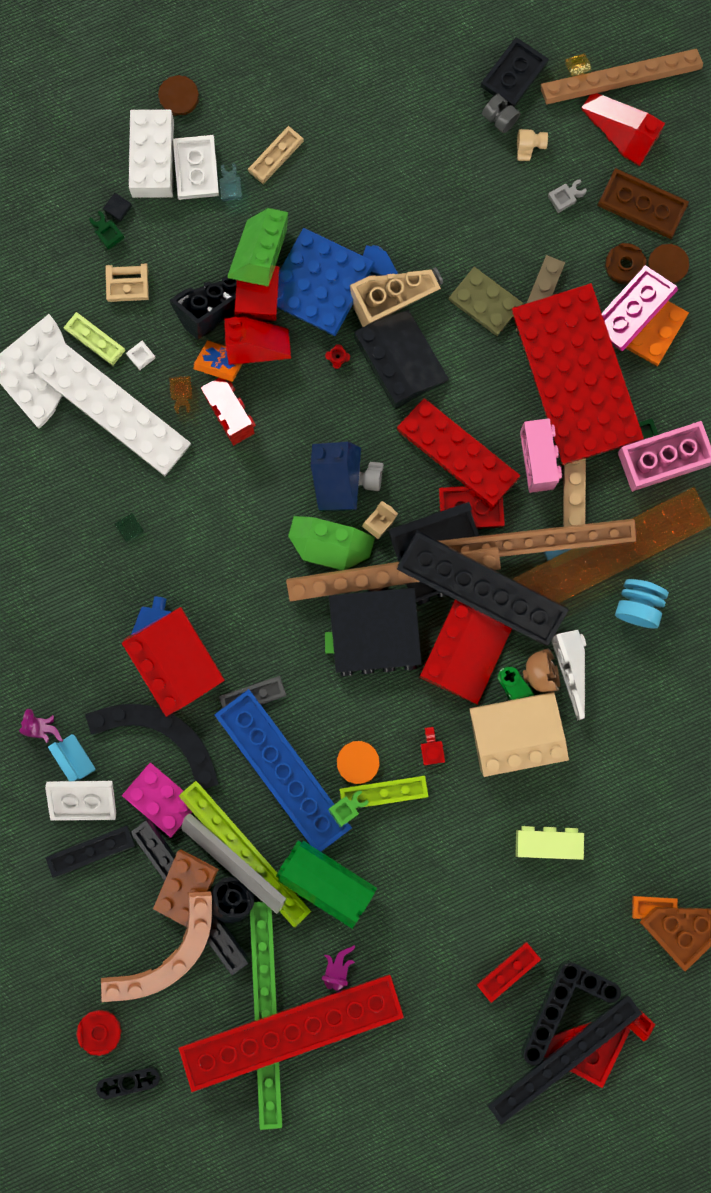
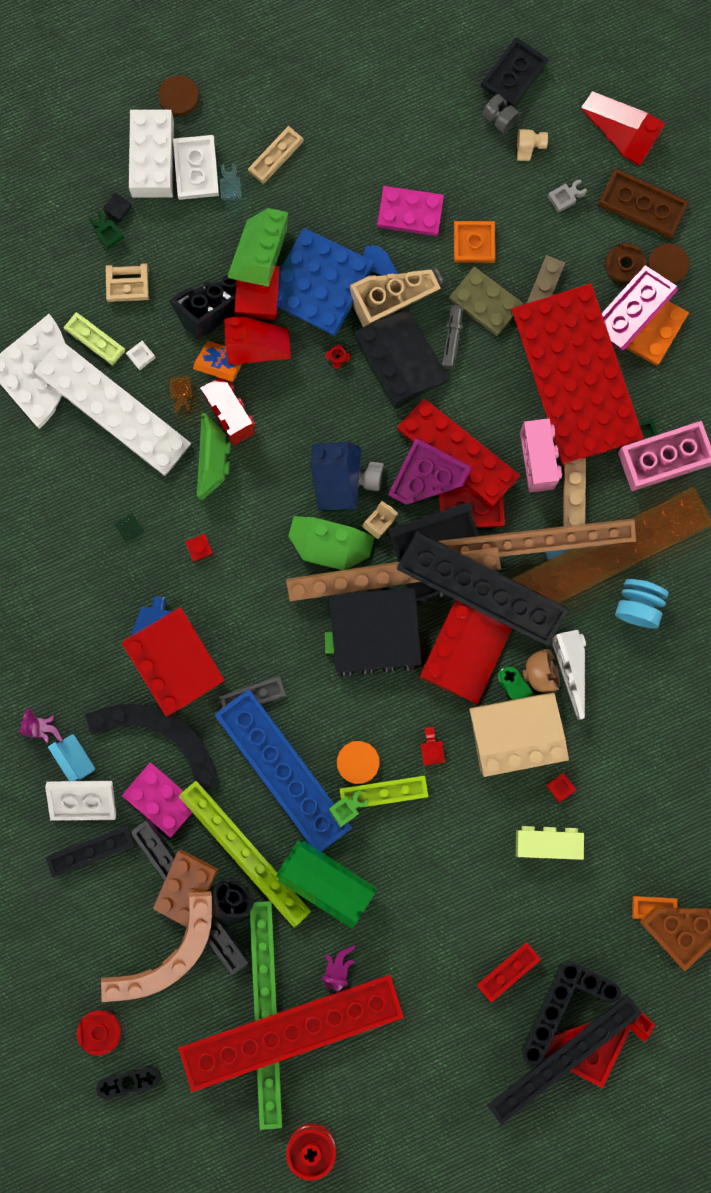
light grey tile [181,813,286,914] -> none
medium nougat plate [541,49,703,105] -> none
clear yellow plate [565,53,591,76] -> none
none -> red plate [186,534,213,562]
none -> bright green wedge [197,413,231,500]
none -> red wheel [286,1123,336,1181]
none -> dark pink plate [377,186,444,236]
none -> magenta plate [388,438,473,504]
none -> dark grey pin [442,305,464,369]
none -> orange tile [454,221,495,263]
none -> red tile [546,772,577,803]

